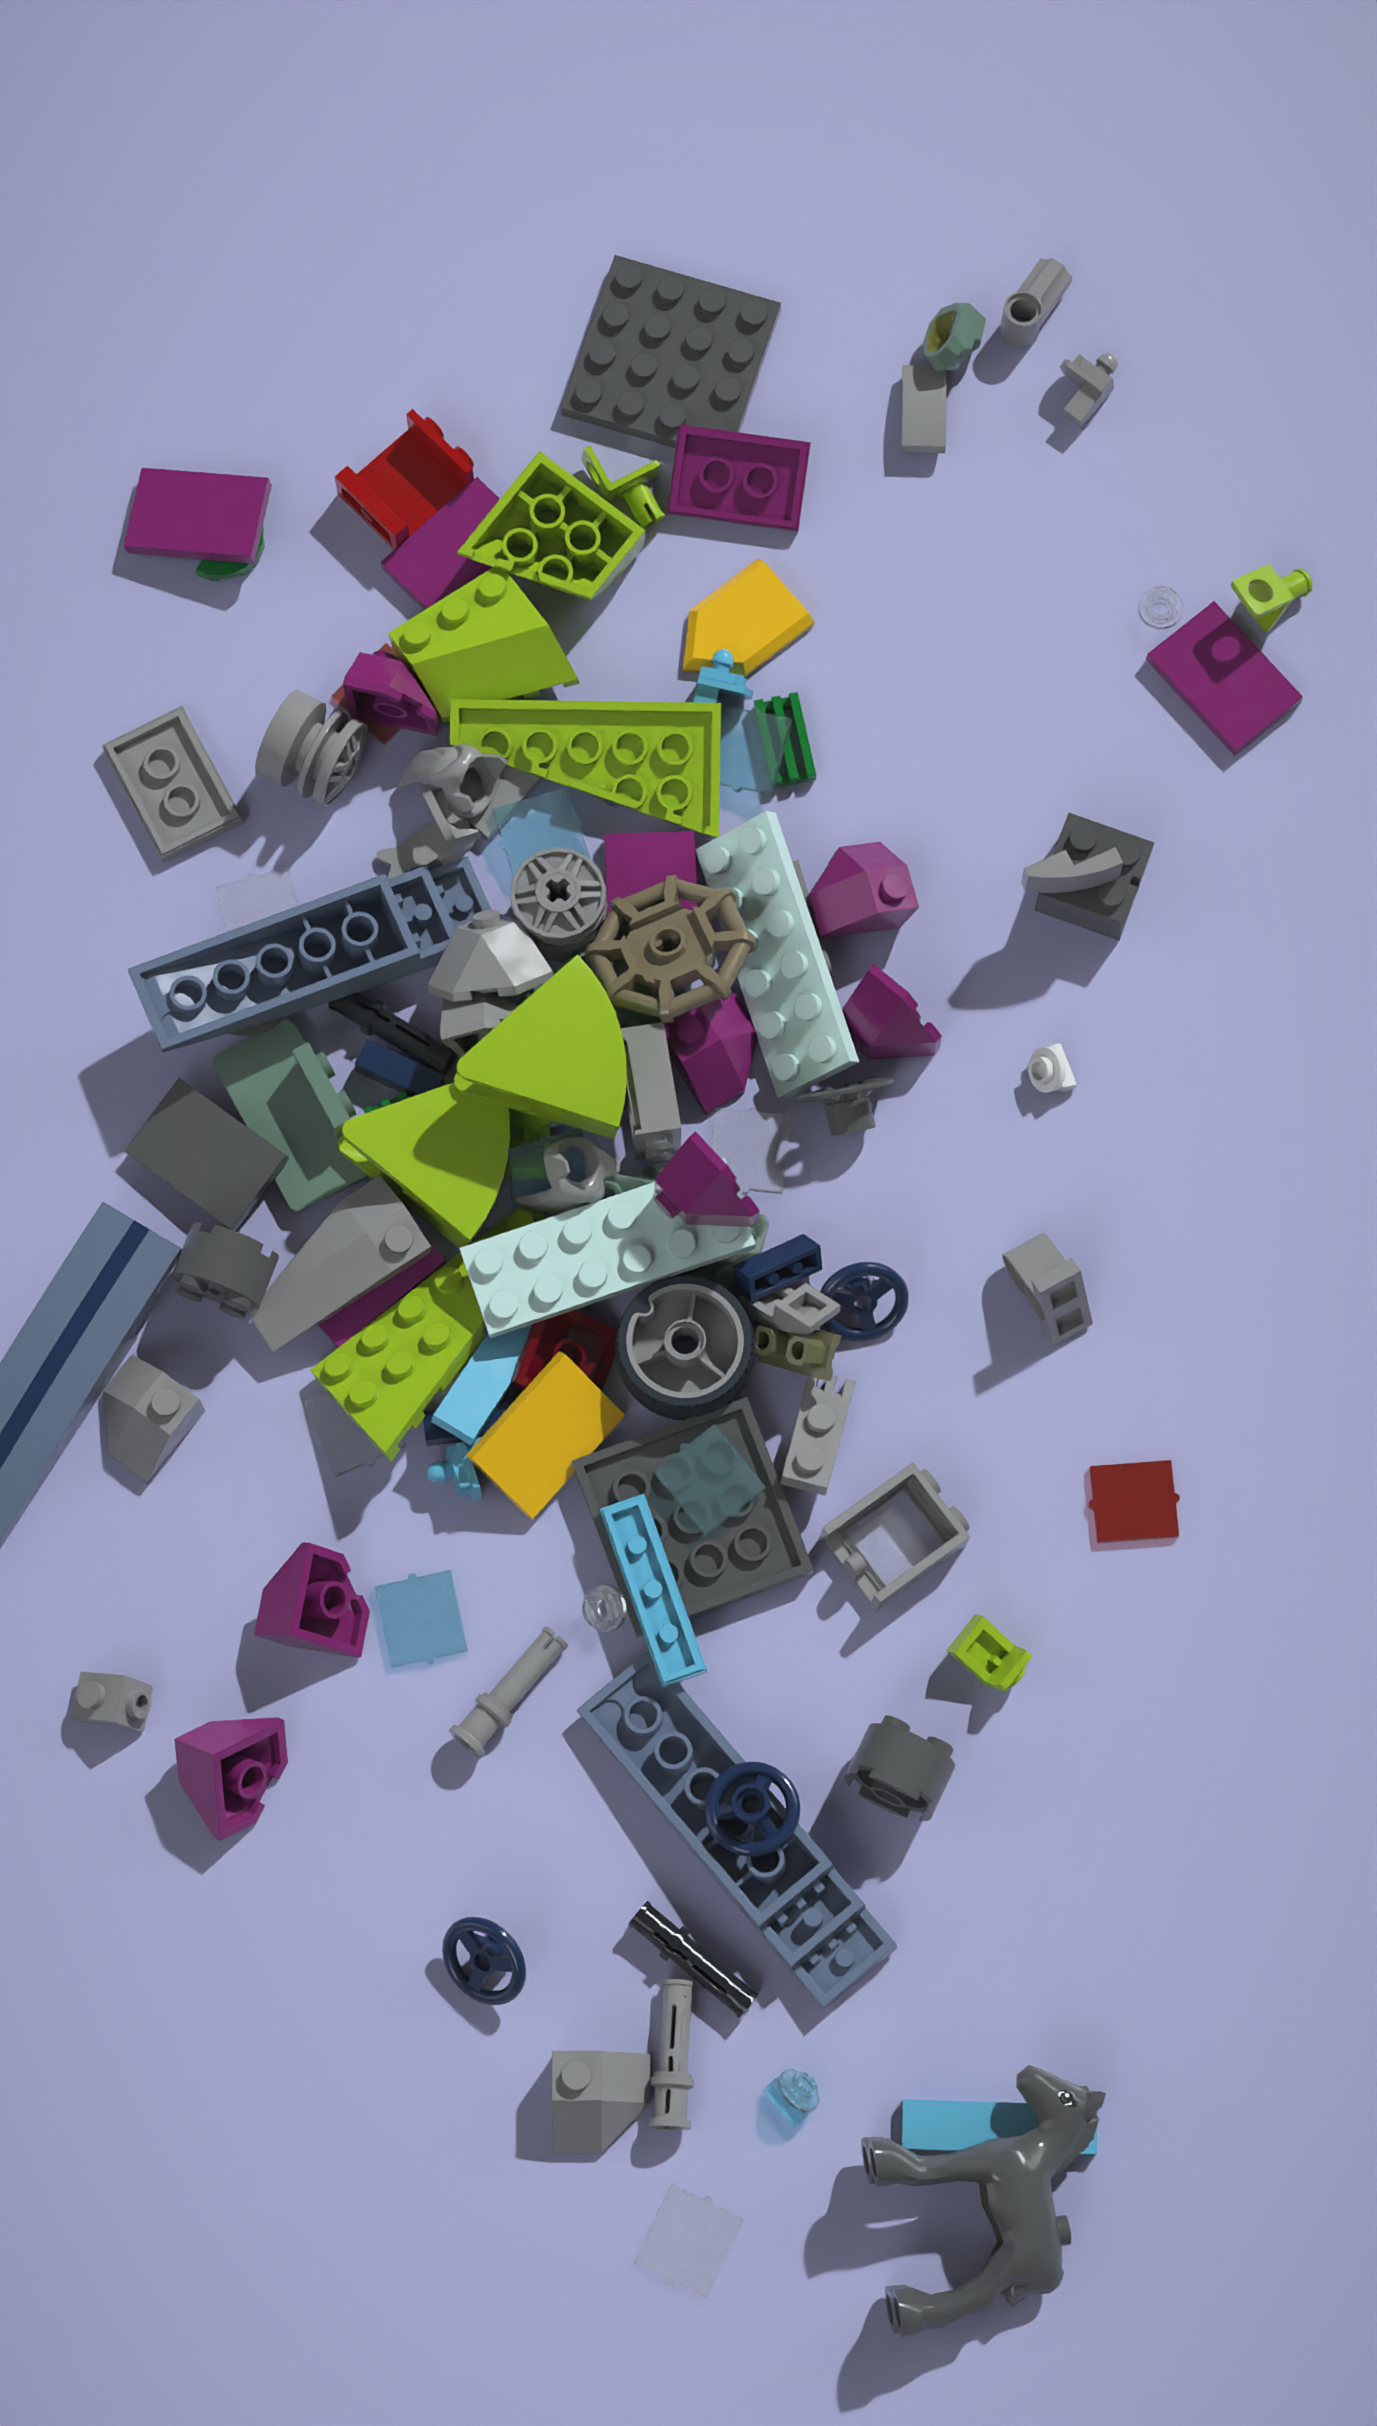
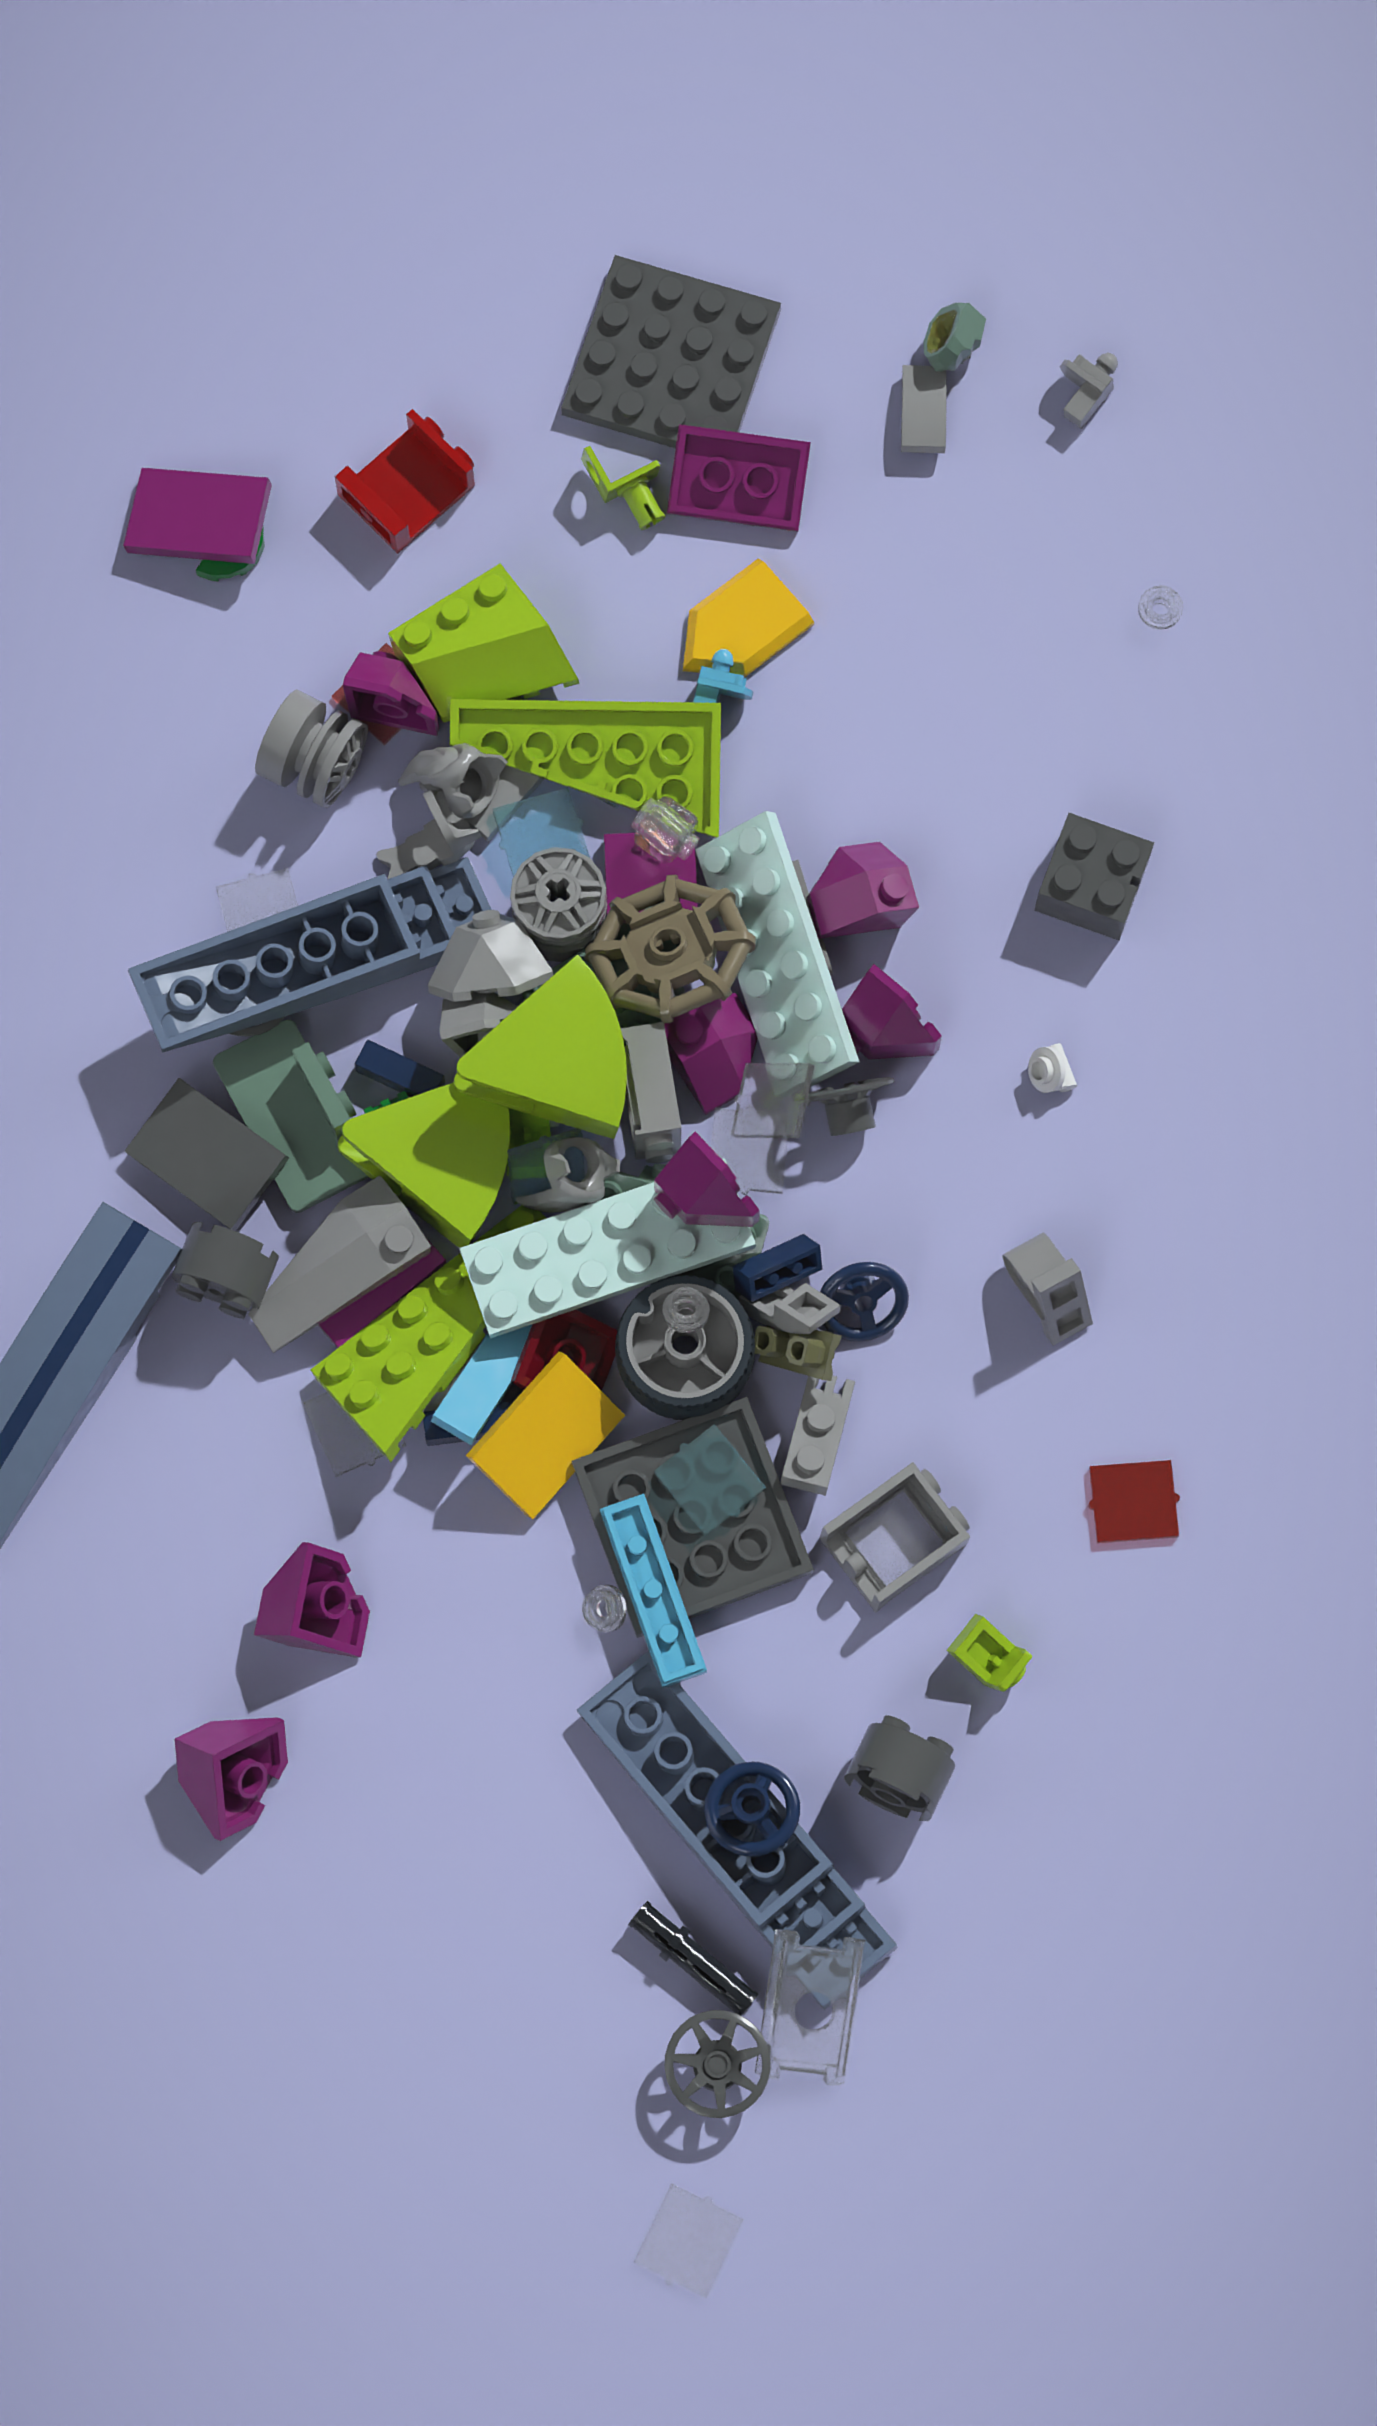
light grey bracket [71,1671,153,1731] -> none
light grey tile [102,706,244,863] -> none
light grey slope [103,1355,205,1484] -> none
black pin [328,993,458,1076] -> none
clear light blue piece [374,1570,468,1668] -> none
magenta tile [381,477,500,610] -> none
medium azure piece [427,1437,482,1502] -> none
dark blue piece [442,1917,526,2005] -> none
light grey pin [449,1626,568,1758] -> none
lime wedge [457,451,646,601] -> none
light grey slope [552,2051,650,2154] -> none
light grey pin [648,1979,694,2130] -> none
clear light blue piece [720,705,792,795] -> none
green tile [754,692,816,788] -> none
clear light blue plate [762,2068,820,2128] -> none
dark grey animal [861,2065,1106,2337] -> none
medium azure tile [901,2099,1097,2155] -> none
light grey piece [1000,258,1072,347] -> none
light grey slope [1021,847,1123,893] -> none
magenta tile [1146,601,1303,756] -> none
lime bracket [1230,564,1313,632] -> none
none -> clear head [631,796,700,864]
none -> clear plate [662,1287,710,1333]
none -> dark grey wheel [665,2010,771,2118]
none -> clear piece [731,1063,814,1138]
none -> clear piece [755,1929,866,2086]

